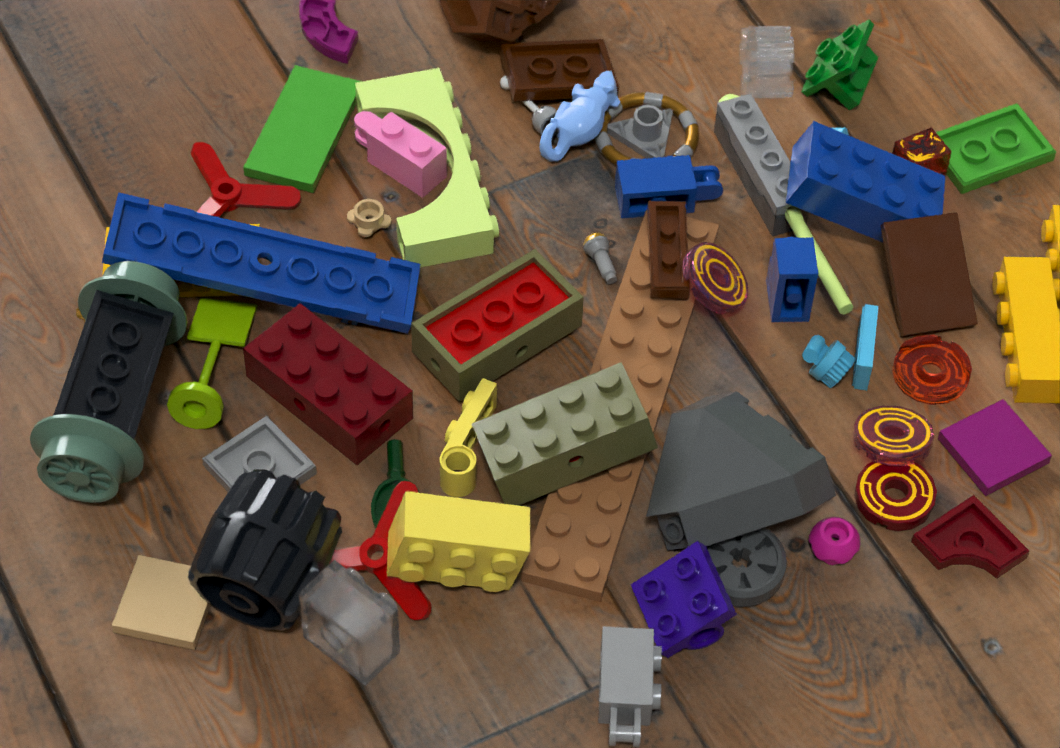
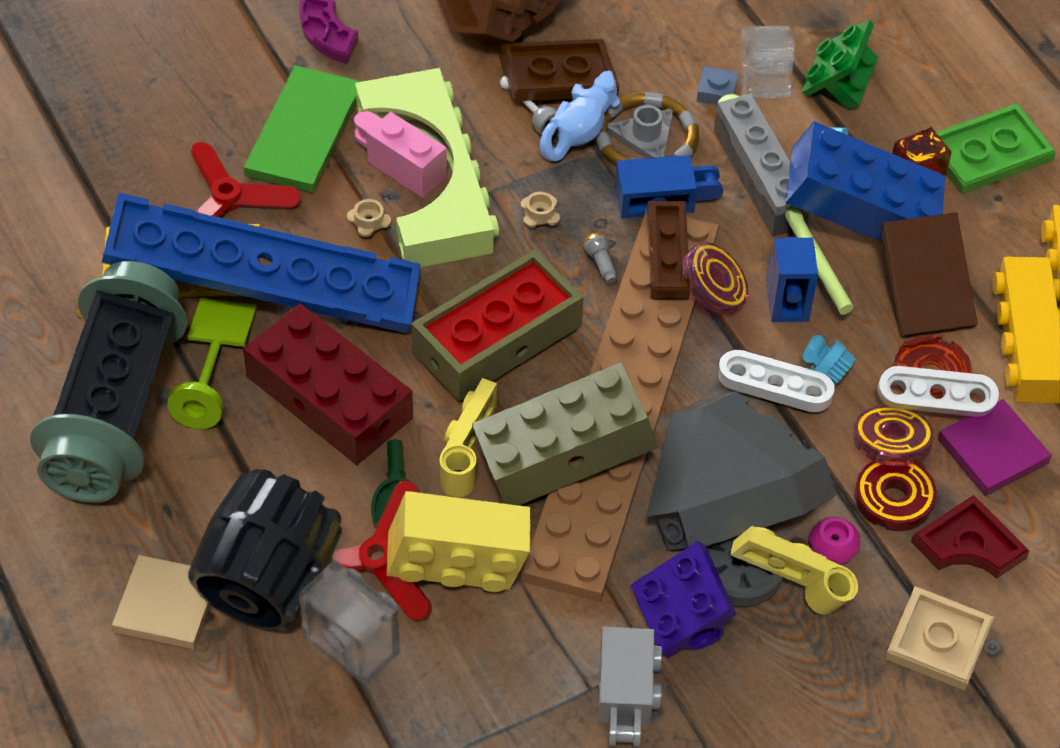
light grey tile [202,416,317,492] -> none
medium azure tile [852,304,879,391] -> none
none -> tan plate [521,192,560,228]
none -> sand blue plate [697,66,739,105]
none -> white plate [718,350,835,412]
none -> light yellow plate [730,526,858,615]
none -> white plate [877,366,999,417]
none -> tan tile [885,586,994,691]

